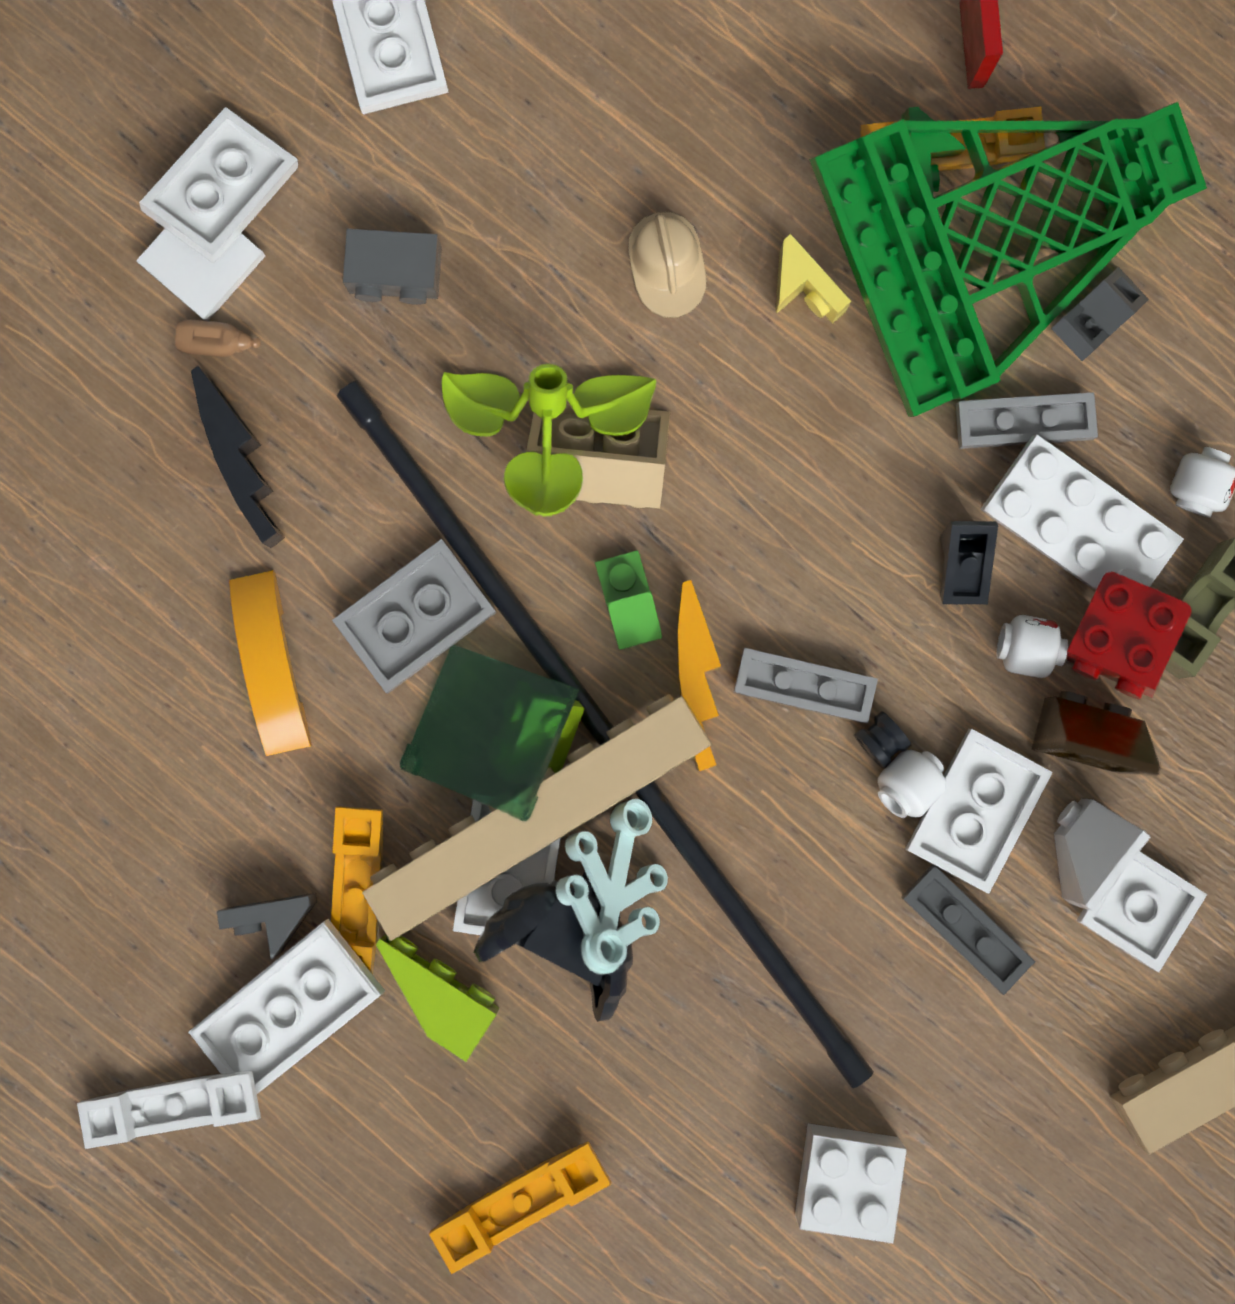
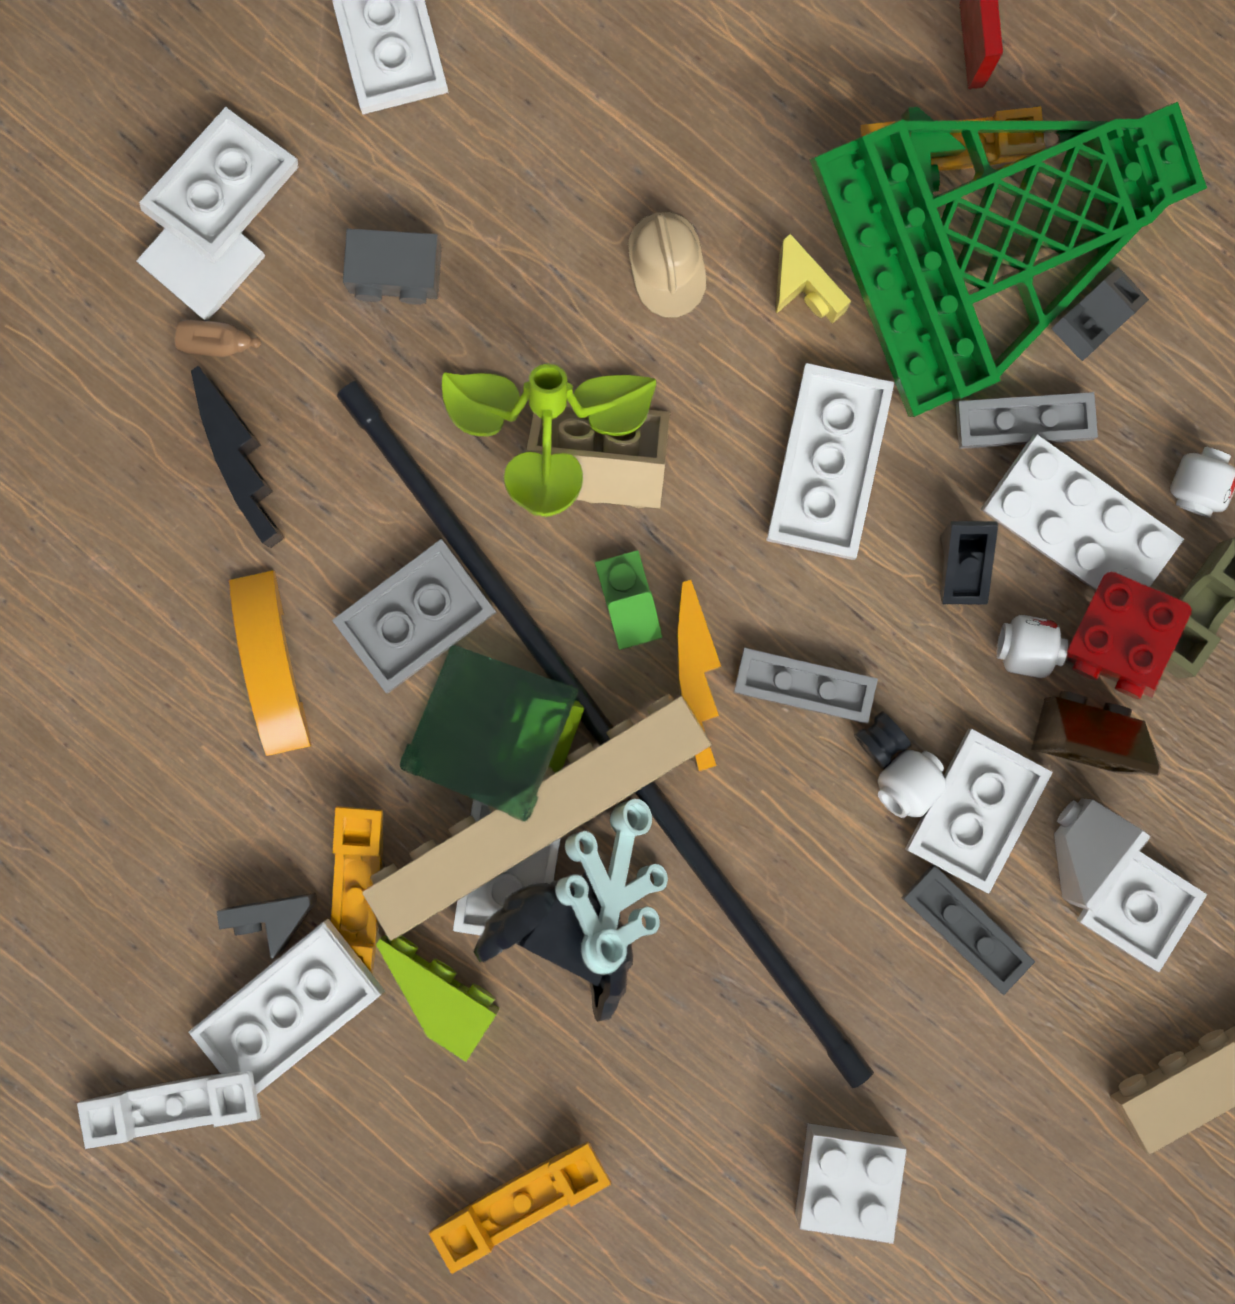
none -> white plate [766,363,894,560]

